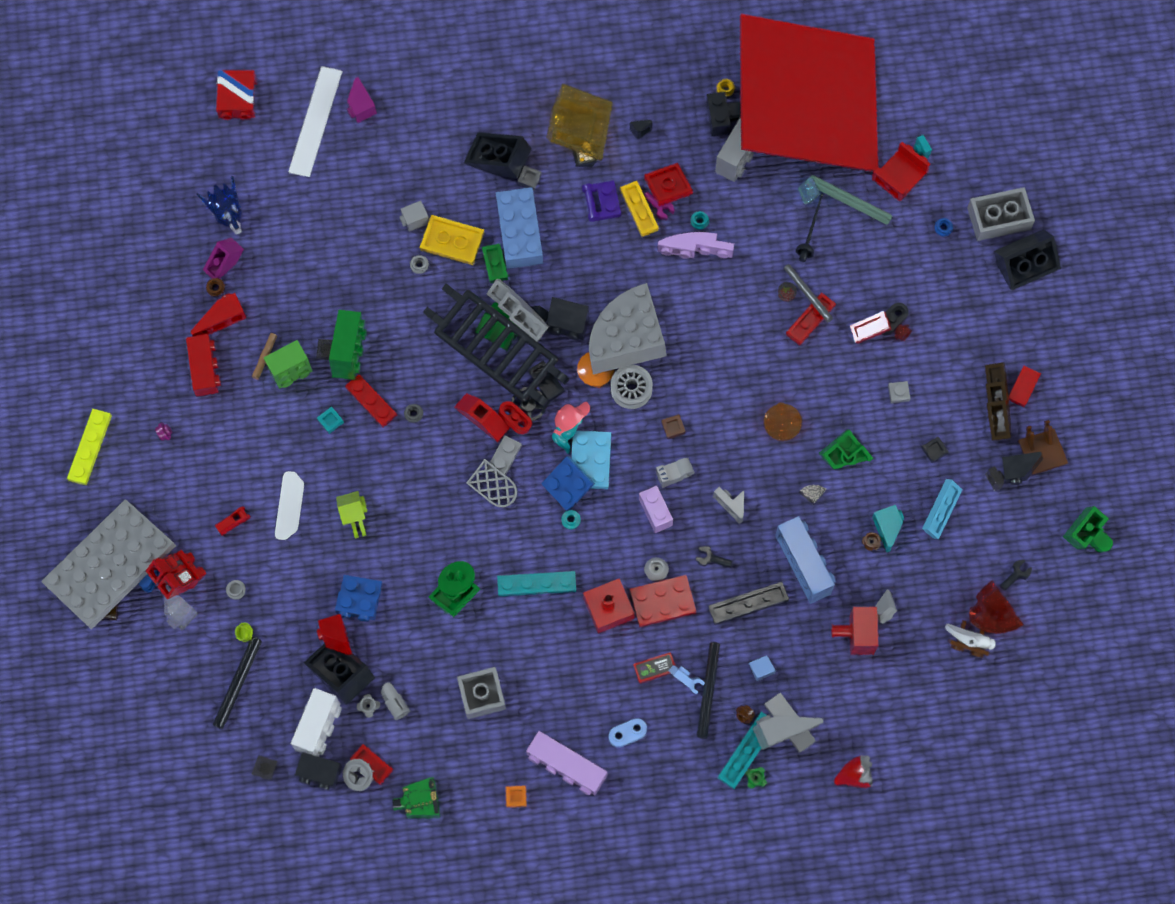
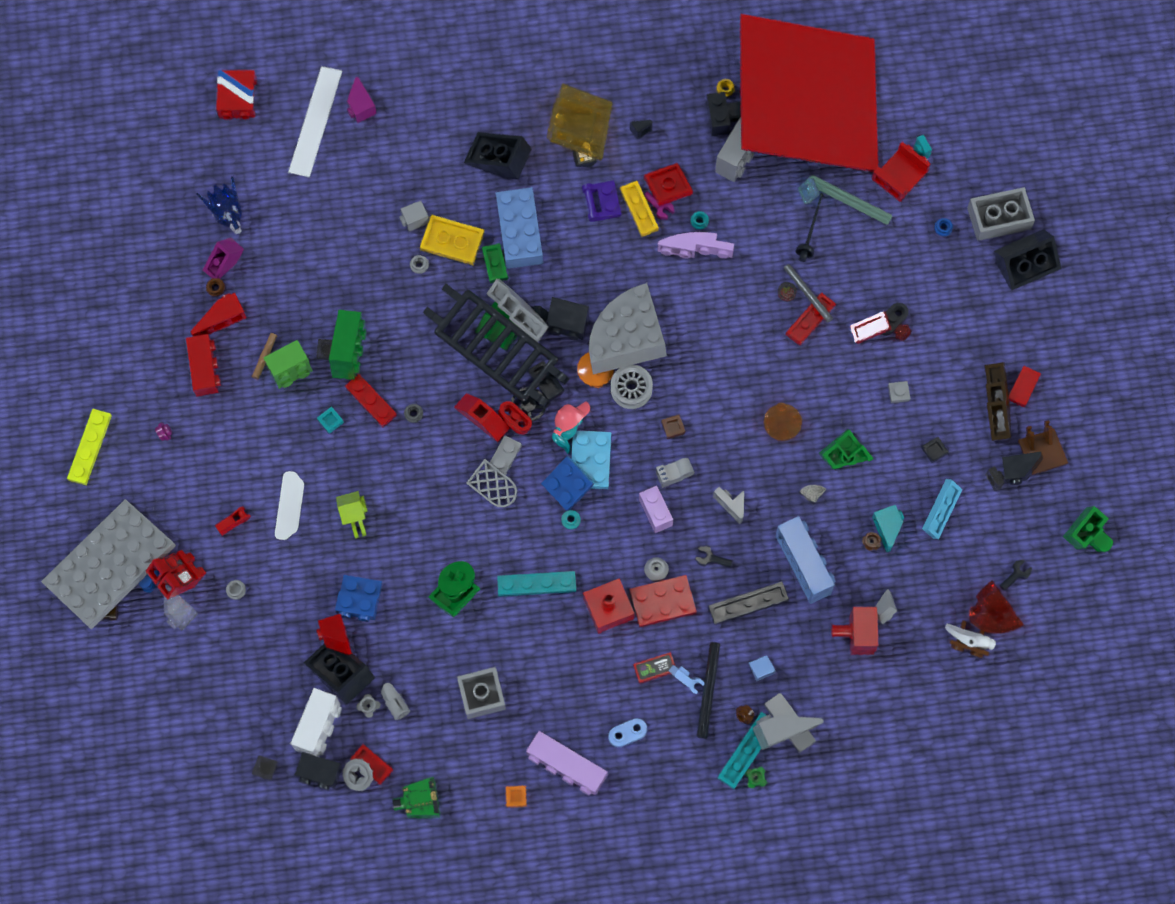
black axle [213,637,262,729] -> none
lime plate [235,622,253,642] -> none
flat silver plate [517,166,542,191] -> none
red hat [834,755,873,789] -> none

